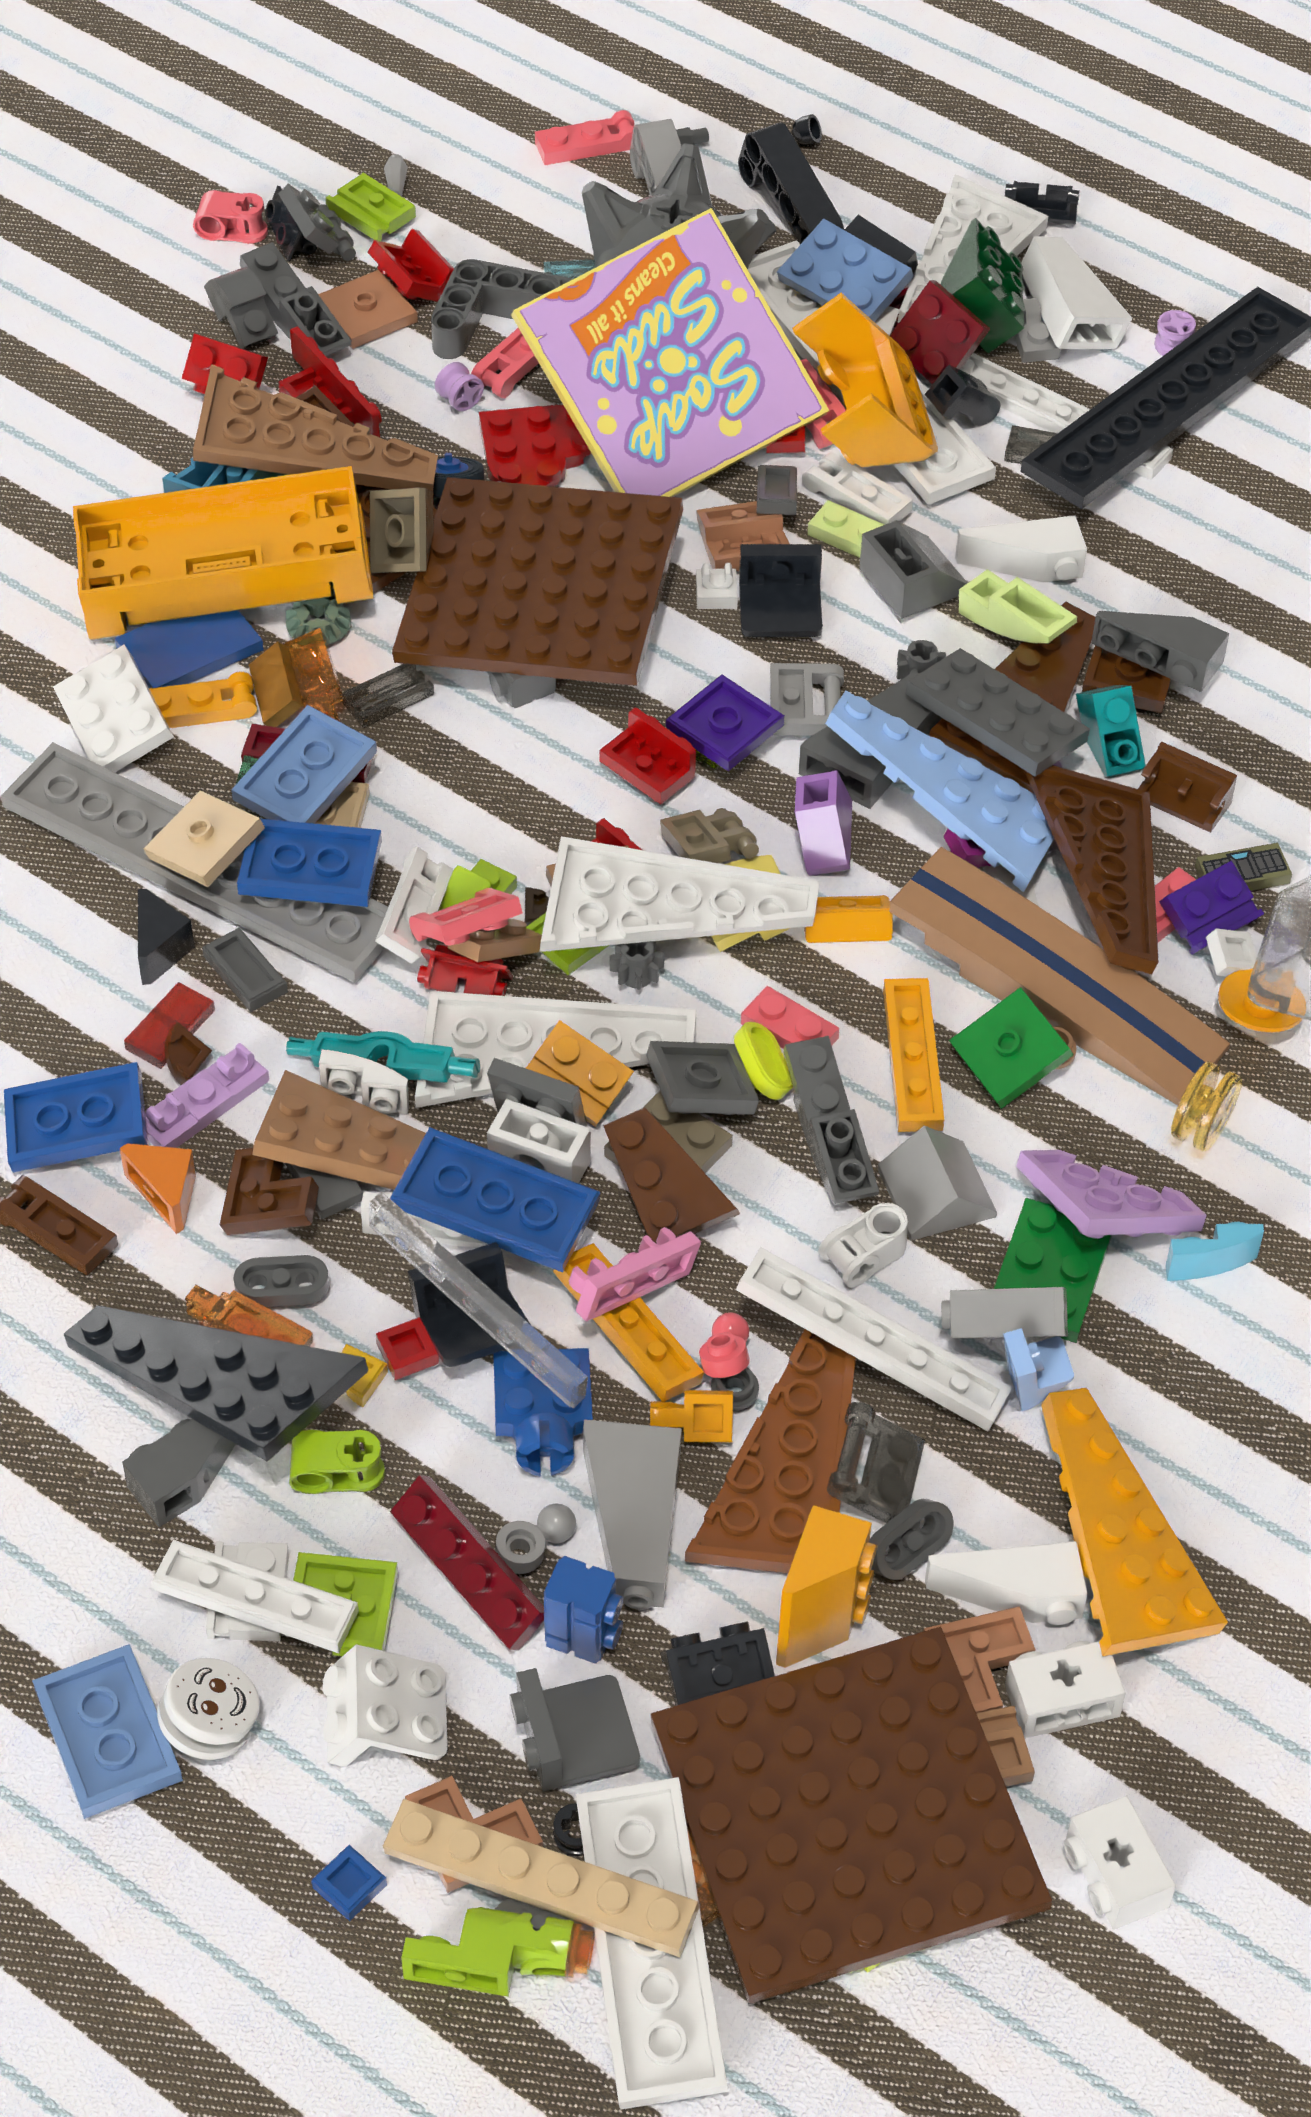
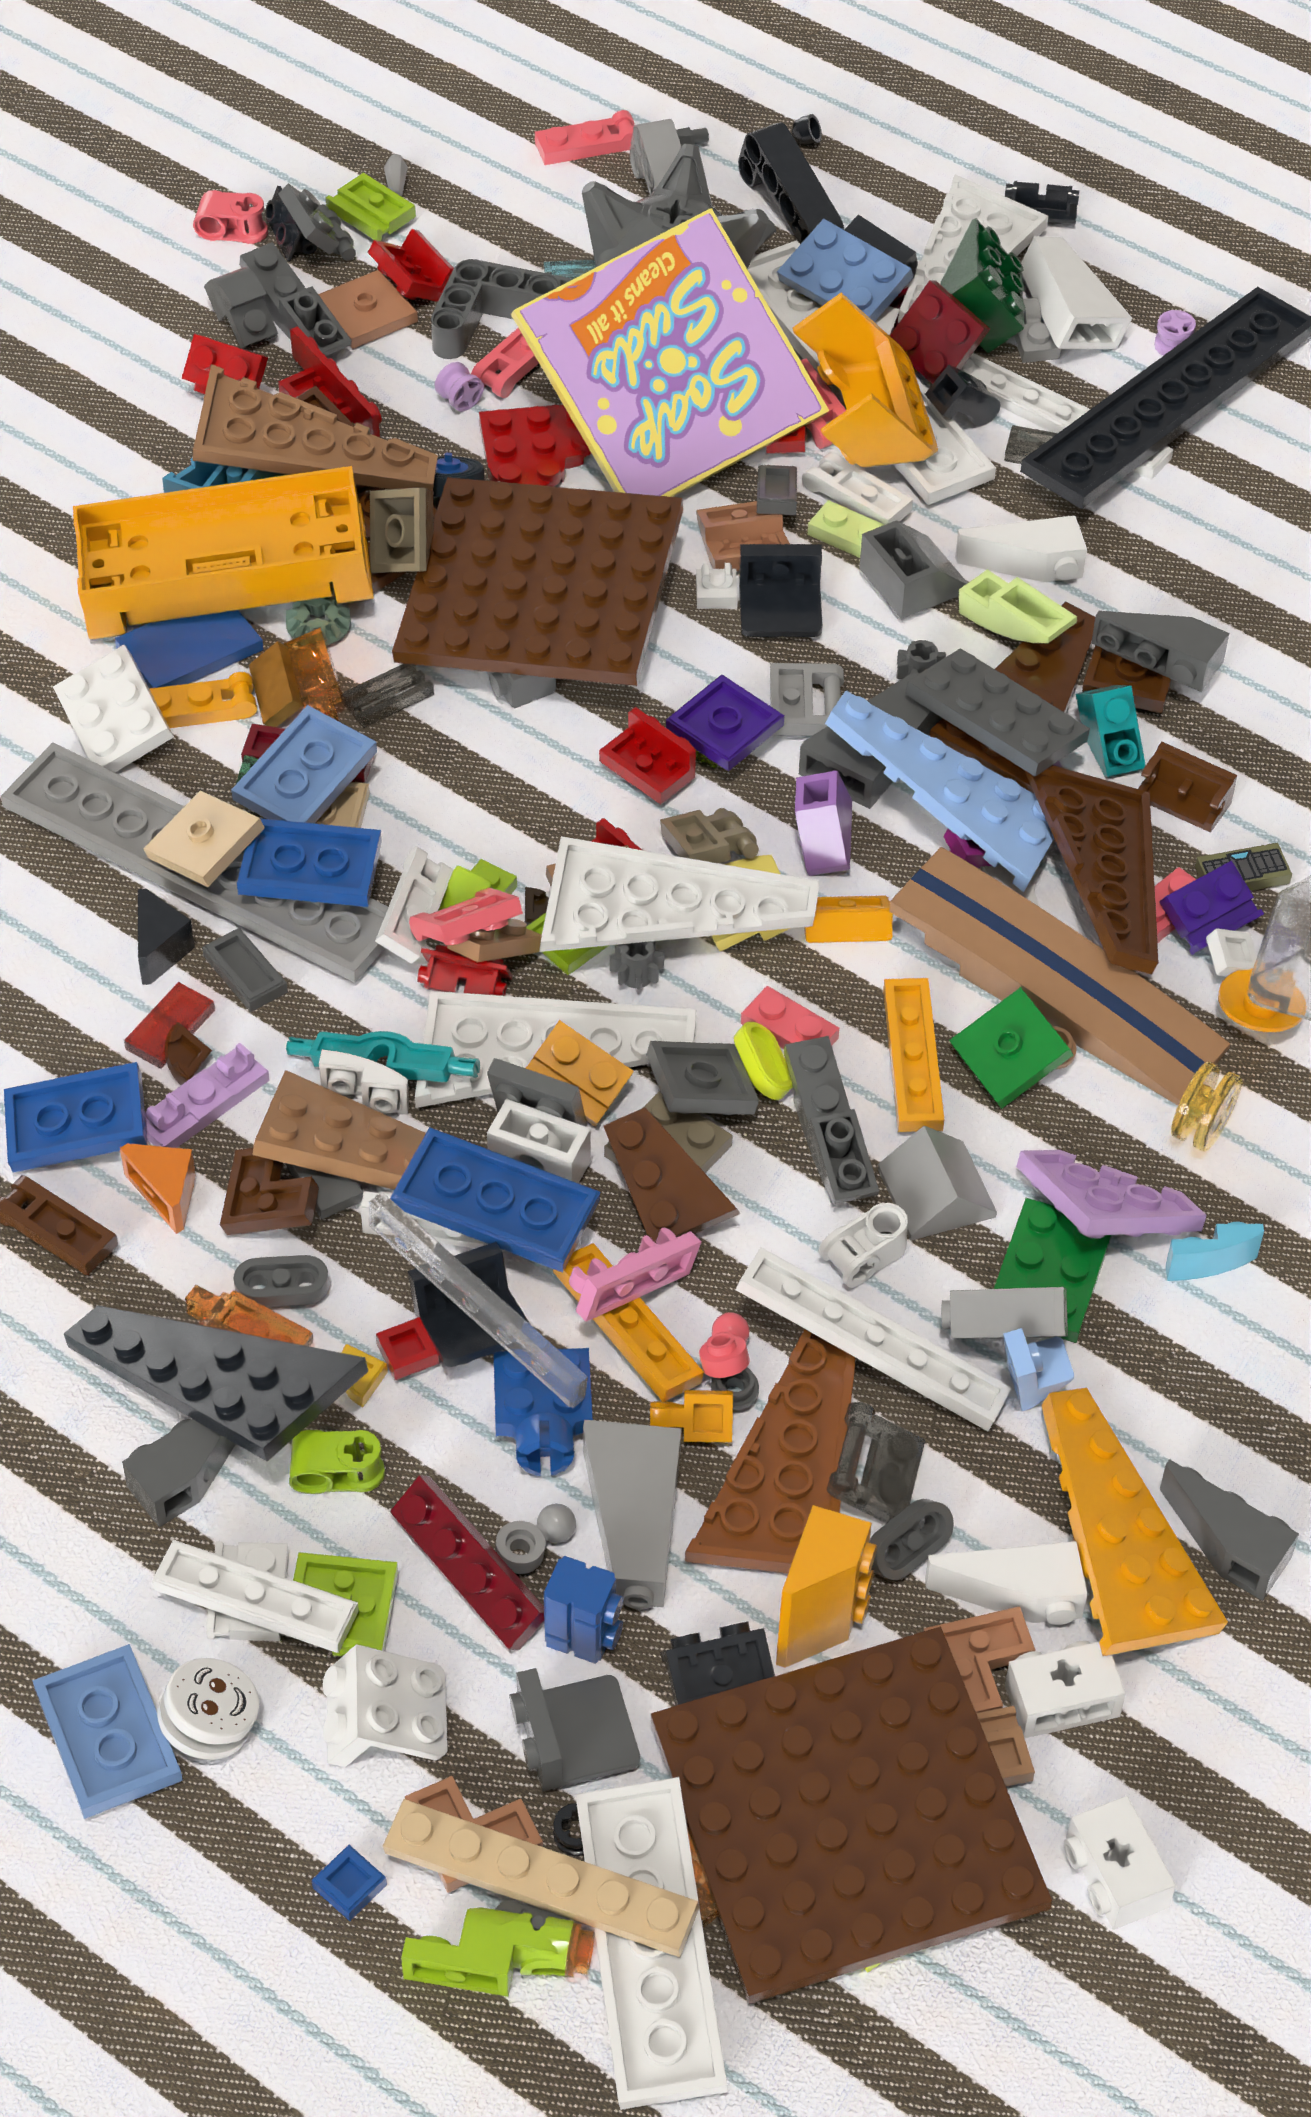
none -> dark grey slope [1160,1459,1299,1601]

